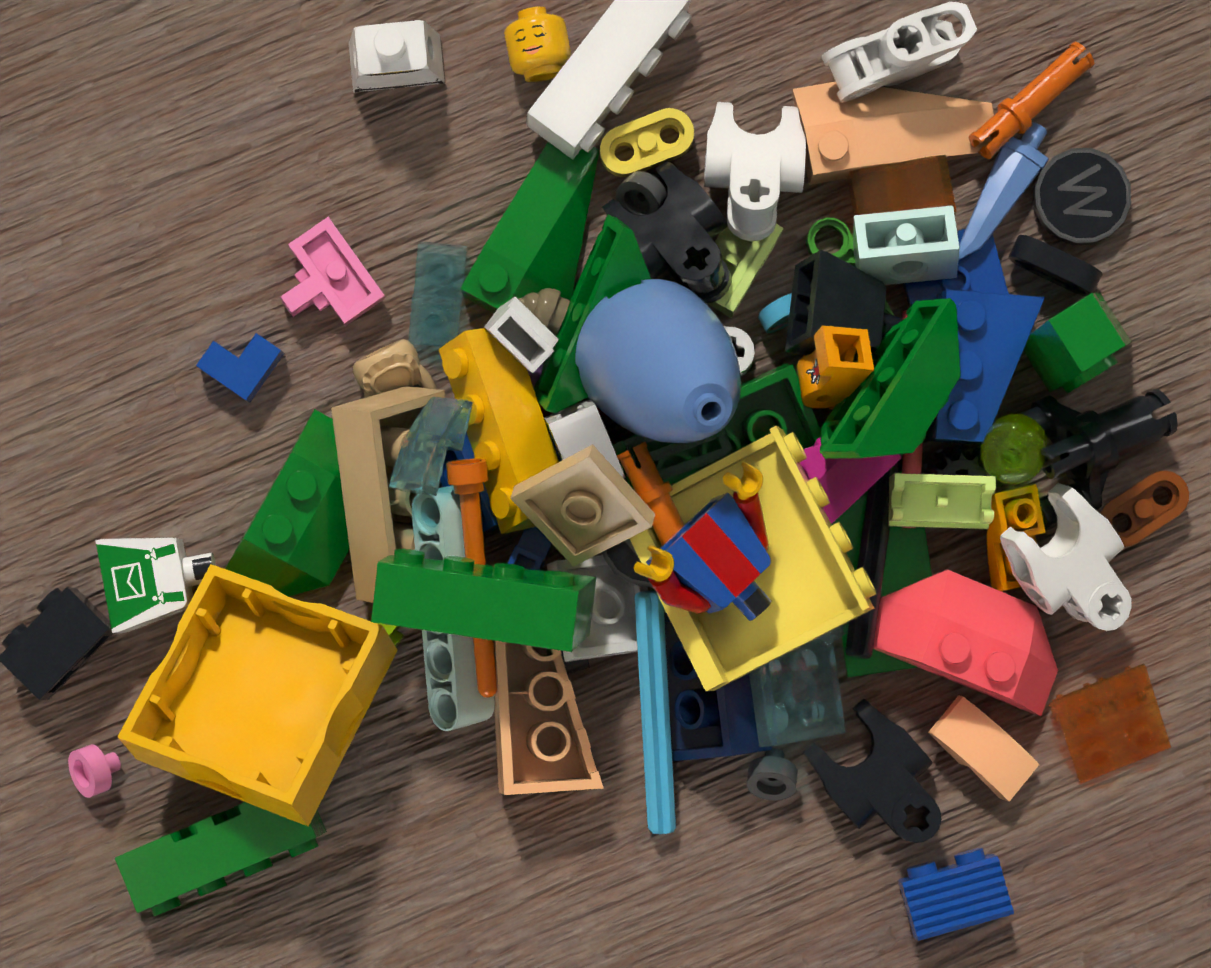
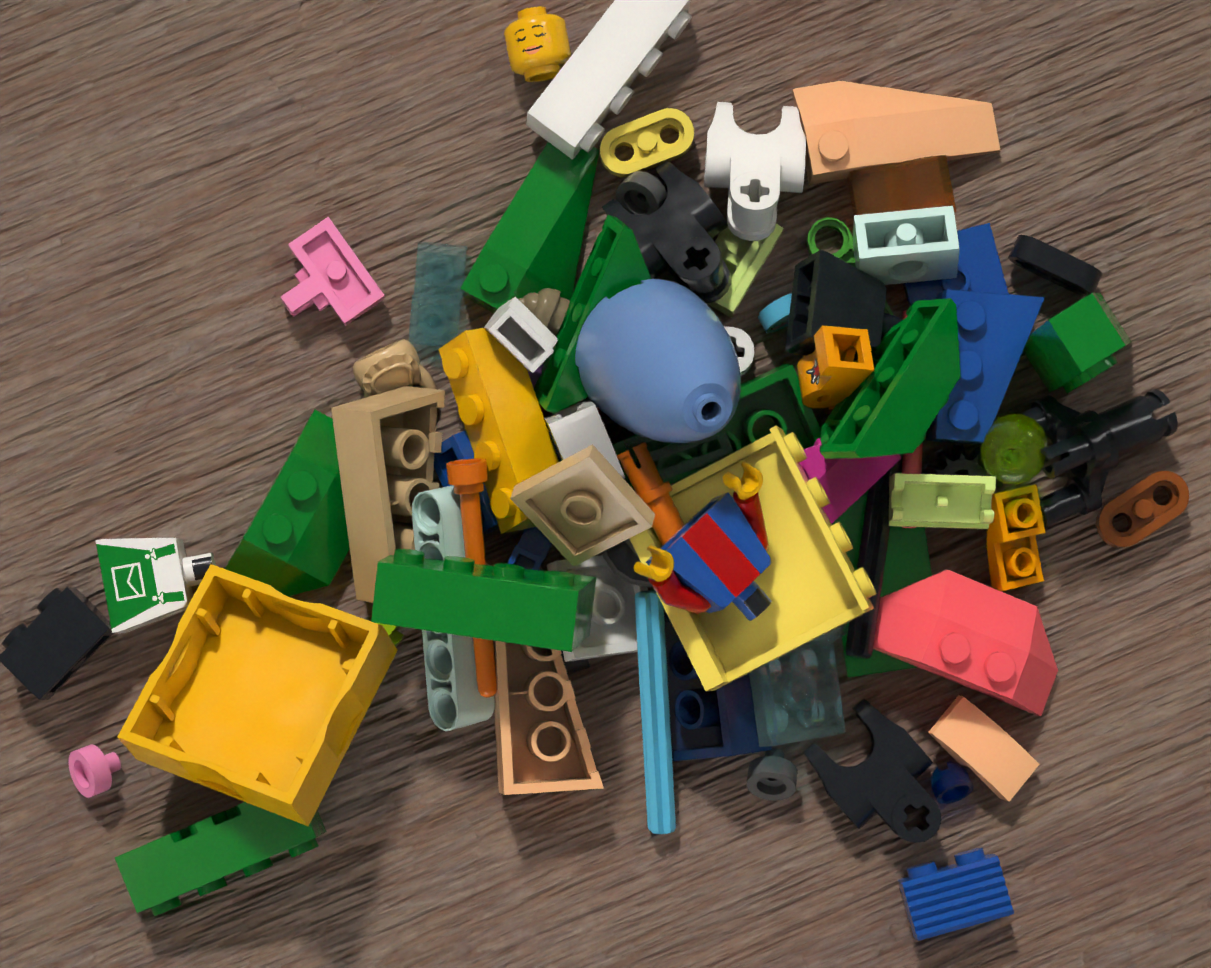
blue piece [196,333,285,403] -> none
white torso [349,20,445,92] -> none
clear light blue slope [389,397,473,496] -> none
white piece [821,2,977,102] -> none
medium blue bar [959,122,1049,260] -> none
orange pin [969,42,1095,159] -> none
white piece [1000,483,1132,631] -> none
black tile [1033,148,1131,245] -> none
clear orange hinge [1049,663,1171,784] -> none
none -> clear blue hinge [931,761,974,804]

